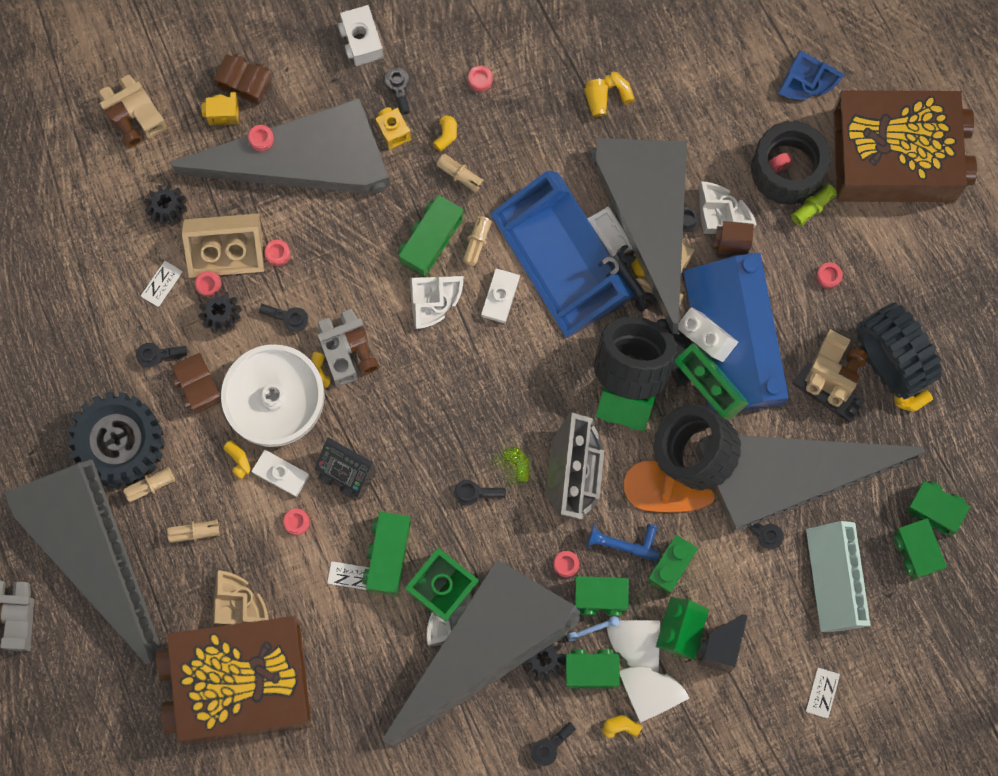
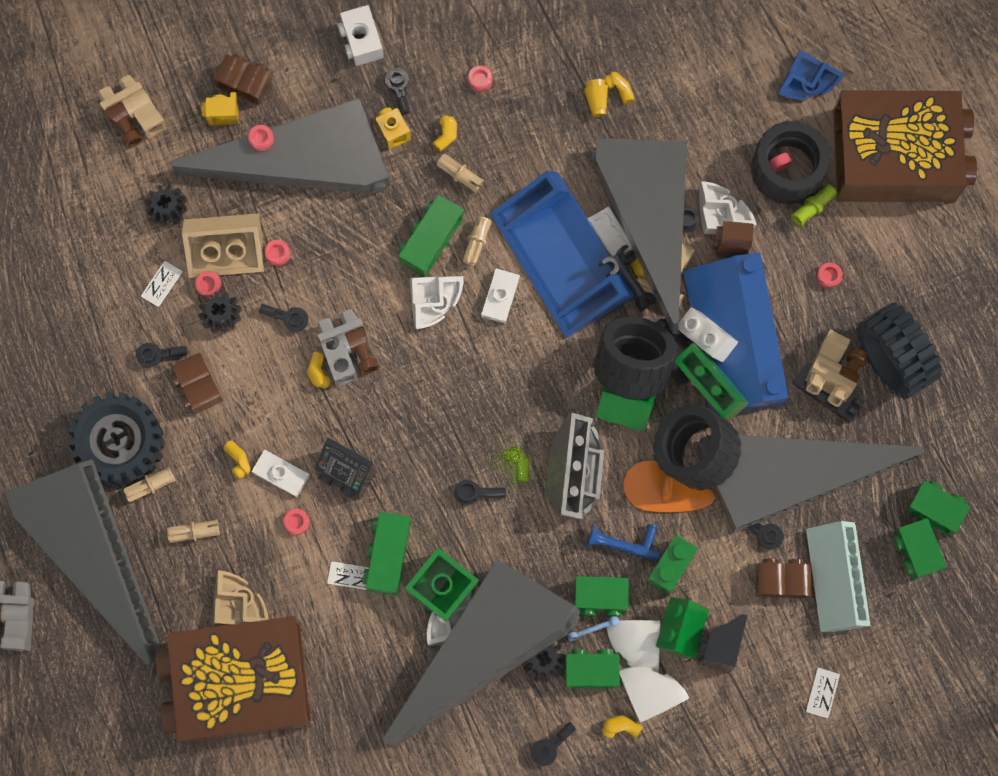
white dish [221,345,325,447] -> none
coral tile [553,551,579,578] -> none
yellow arm [894,390,933,412] -> none
none -> reddish brown brick [756,558,811,599]

